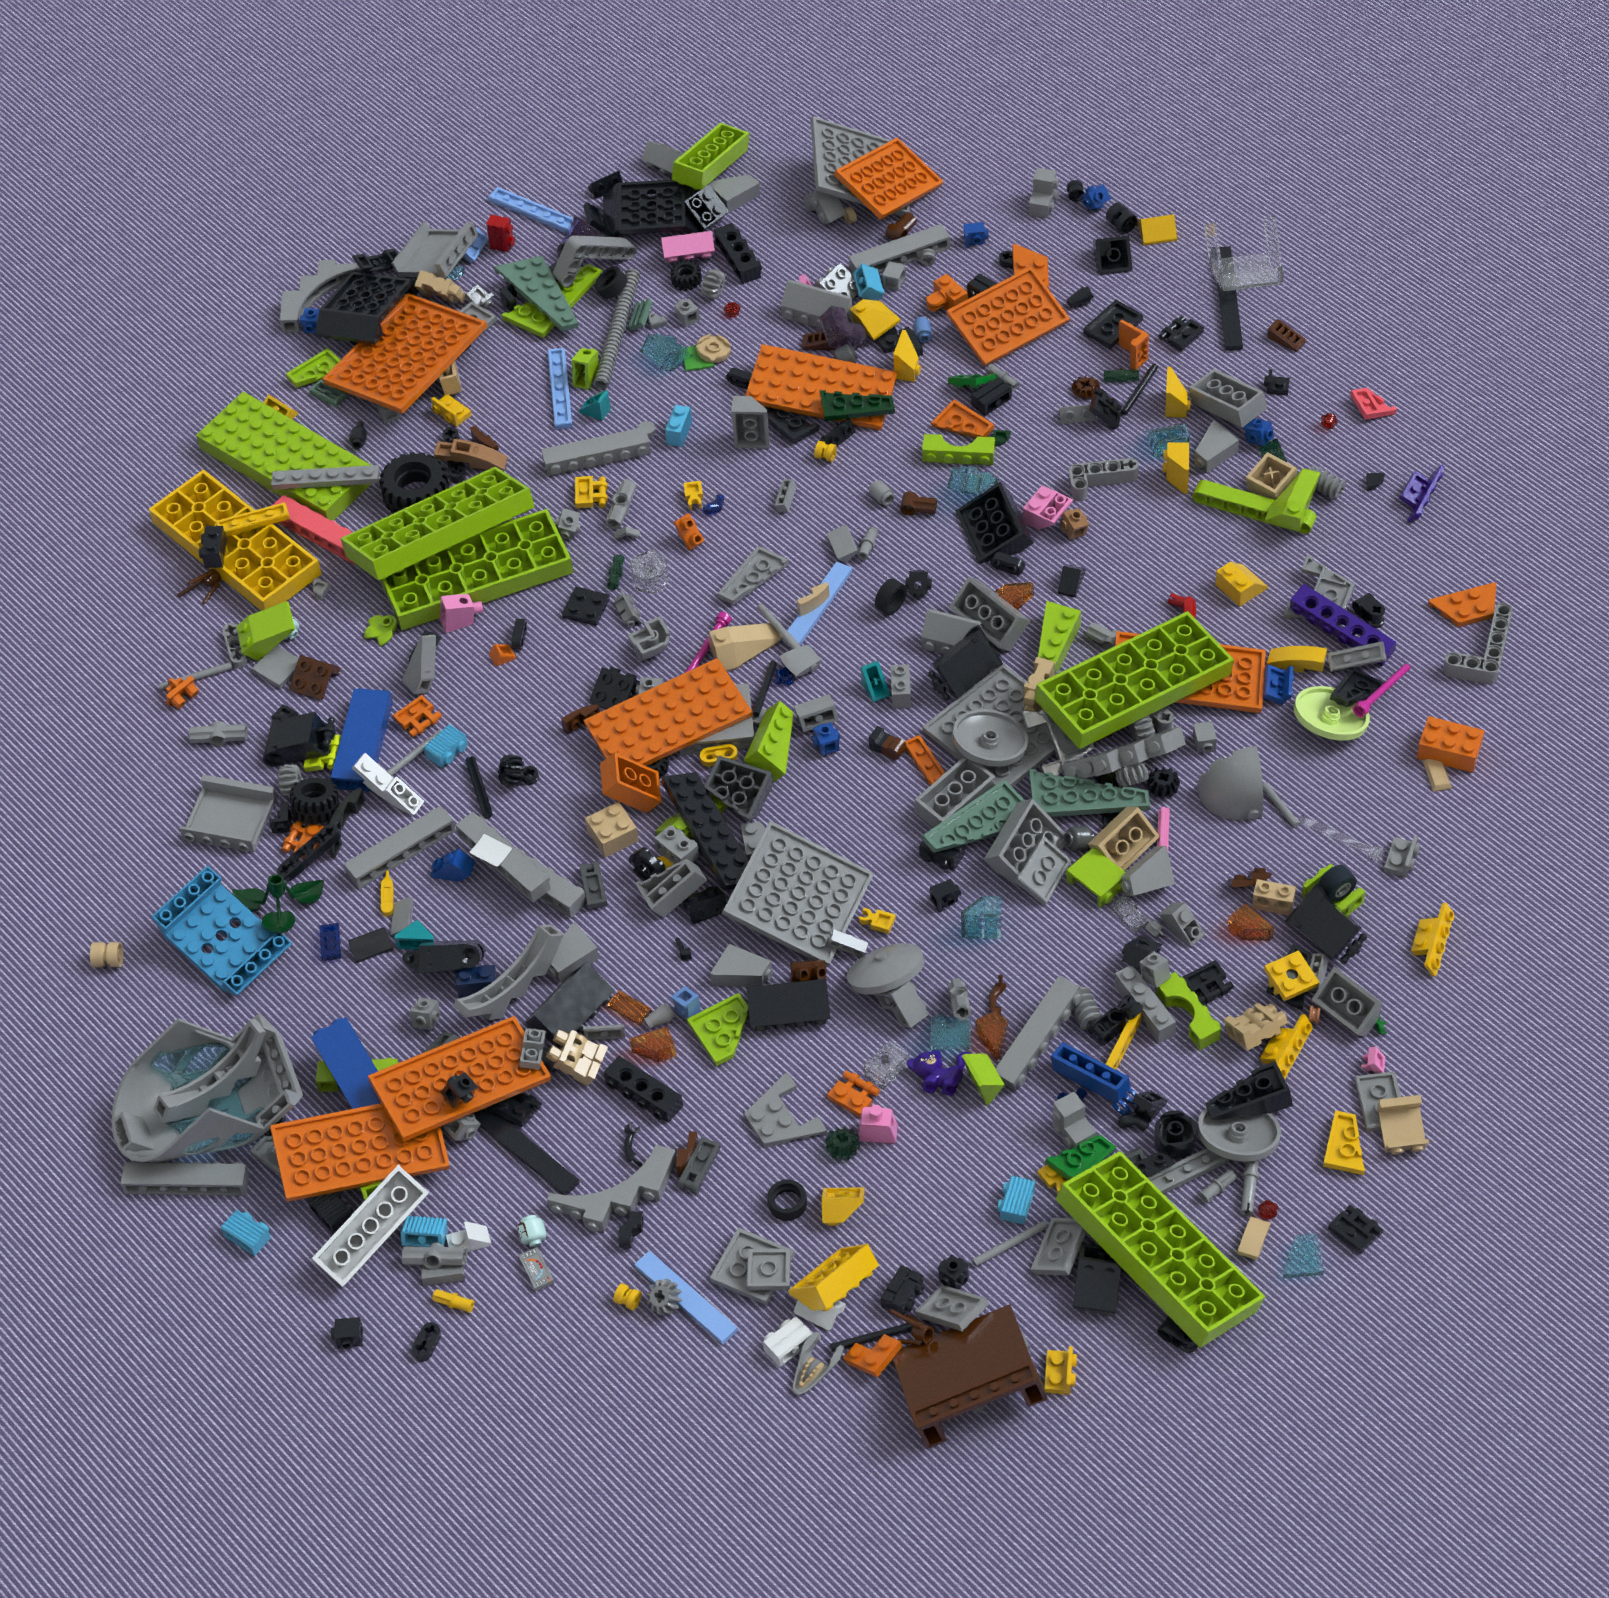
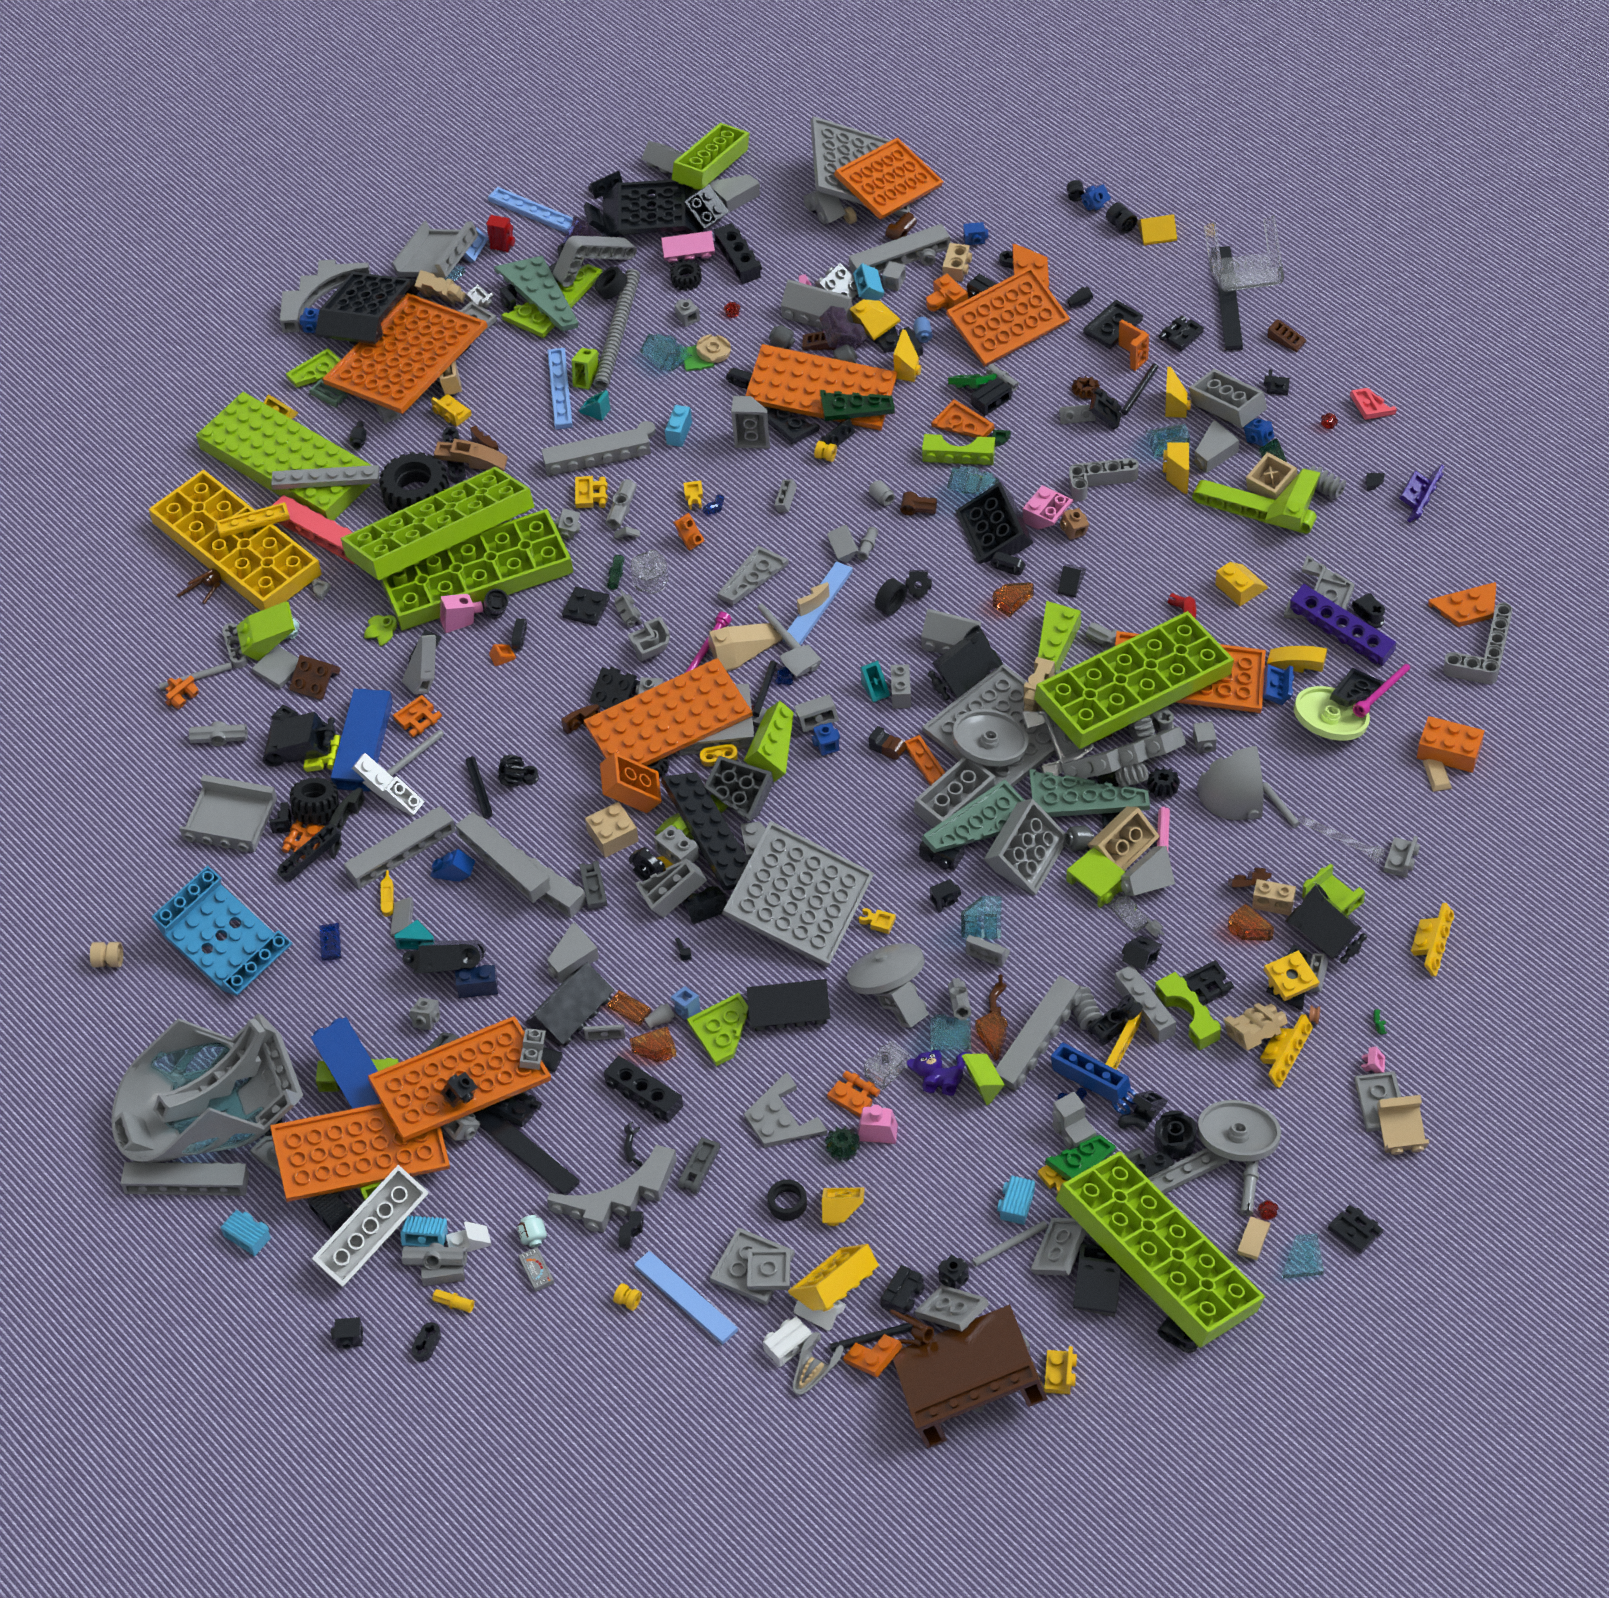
black brick [199,526,227,568] -> none
dark green plant [232,874,324,933] -> none
light grey gear [278,764,302,796] -> none
black slope [348,927,393,963] -> none
black slope [352,248,399,274] -> none
medium azure brick [424,724,468,768] -> none
light grey arch [453,924,564,1020] -> none
white sticker [470,834,512,867] -> none
tan hips [546,1030,608,1087] -> none
sand green tile [628,298,653,331] -> none
light grey gear [646,1279,682,1315] -> none
light grey tile [647,313,668,329] -> none
reddish brown slope [676,1131,699,1177] -> none
light grey gear [701,269,725,299] -> none
light grey slope [710,944,773,987] -> none
reddish brown hips [790,960,827,982] -> none
piece [827,930,868,958] -> none
light grey brick [949,577,1030,651] -> none
light grey tile [1014,836,1072,905] -> none
light grey brick [1029,167,1059,218] -> none
black slope [1093,236,1133,274] -> none
clear green pin [1104,368,1139,382] -> none
light grey brick [1140,951,1171,988] -> none
light grey slope [1159,902,1205,946] -> none
light grey axle [1199,1170,1237,1203] -> none
black wedge [1205,1061,1293,1121] -> none
light grey slope [1311,967,1382,1036] -> none
black wheel [1318,865,1357,902] -> none
yellow wing [1323,1110,1365,1175] -> none
light grey tile [1327,641,1387,672] -> none
none -> black wheel [483,589,509,619]
none -> dark grey head [769,325,796,349]
none -> tan brick [942,243,972,282]
none -> light grey bracket [966,935,1010,967]

